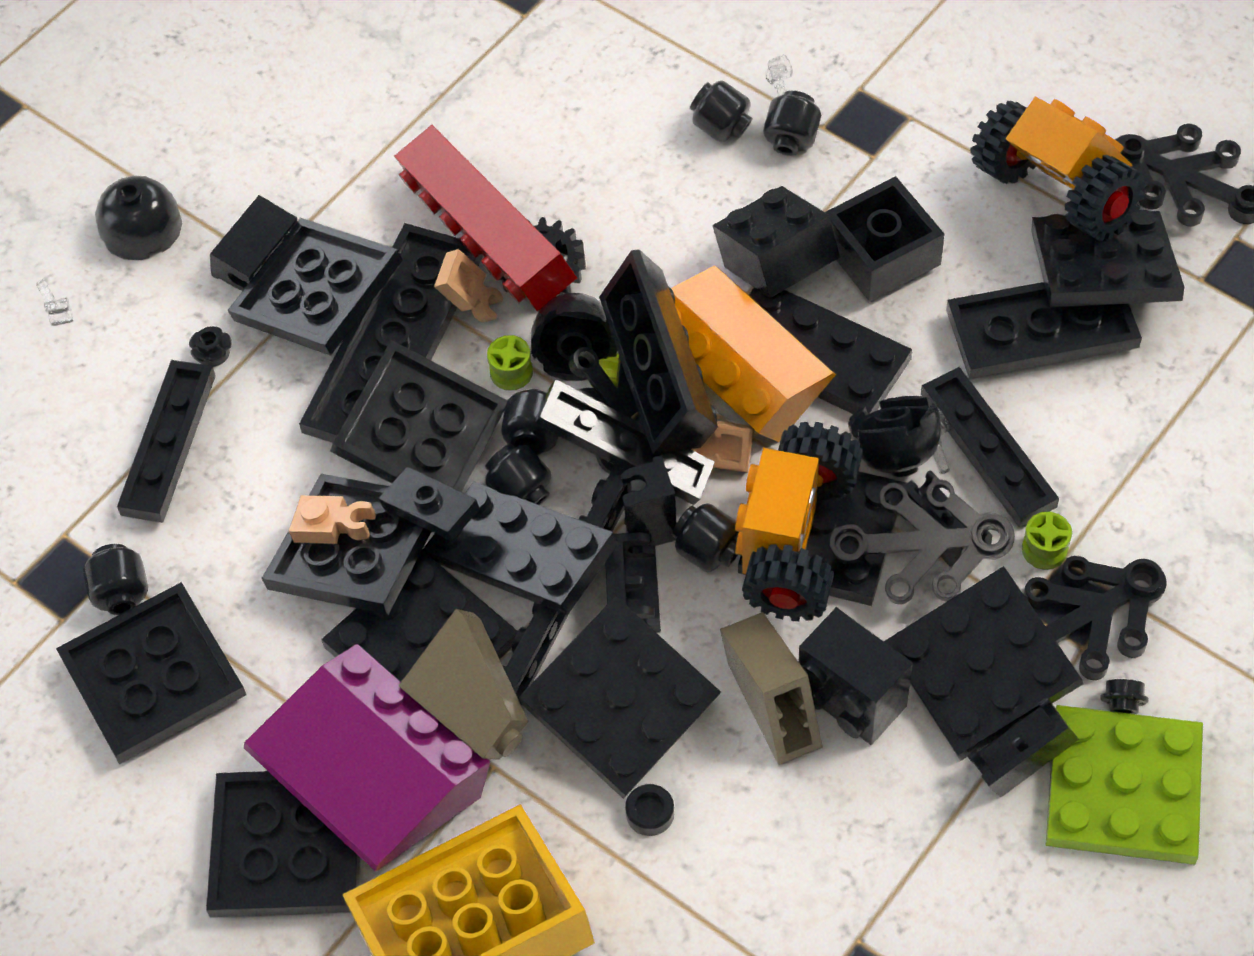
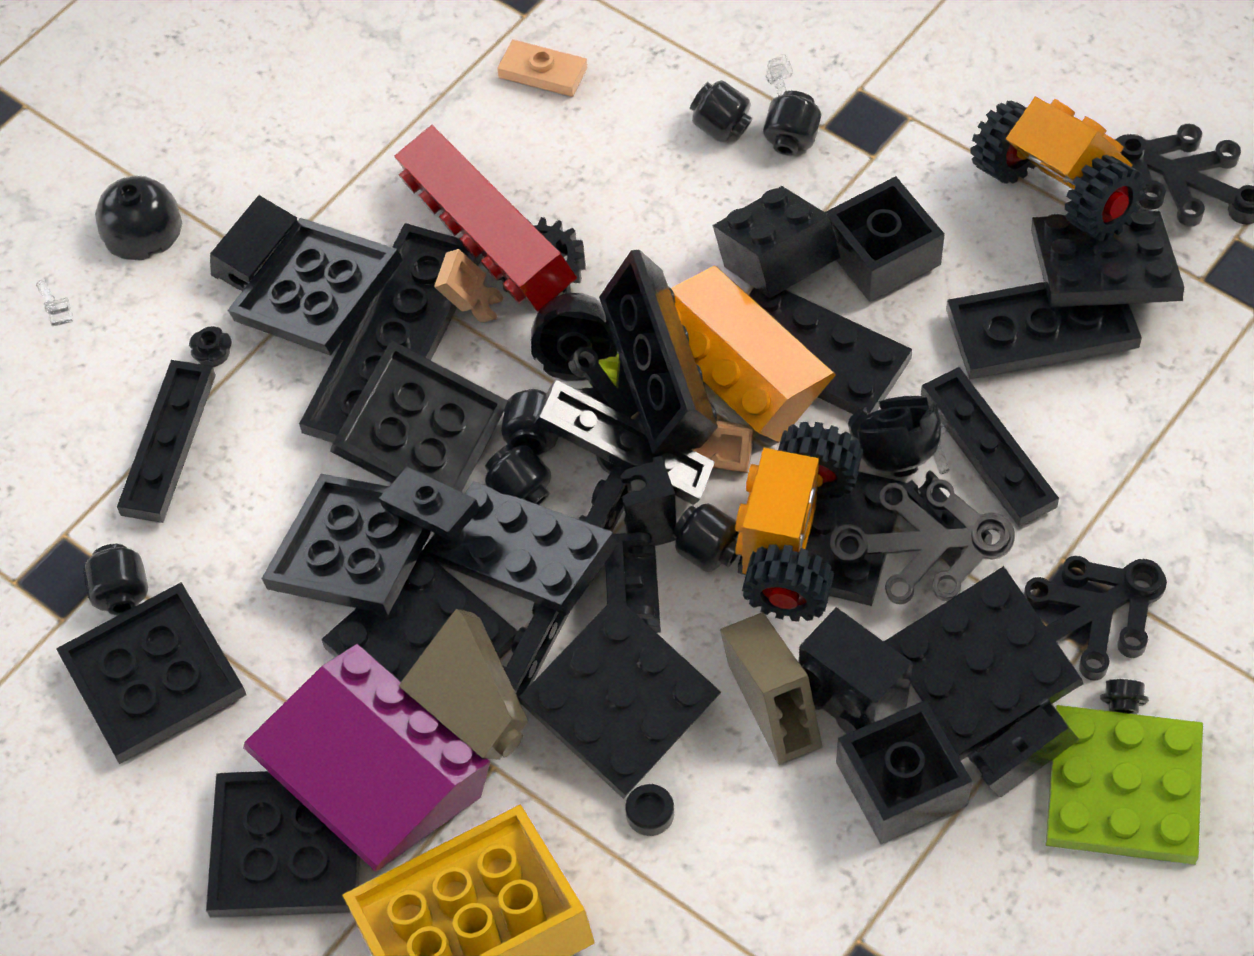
light nougat plate [289,495,376,544] -> none
lime wheel [487,335,533,391] -> none
lime wheel [1022,512,1072,570] -> none
none -> light nougat plate [497,39,587,97]
none -> black brick [836,700,973,844]

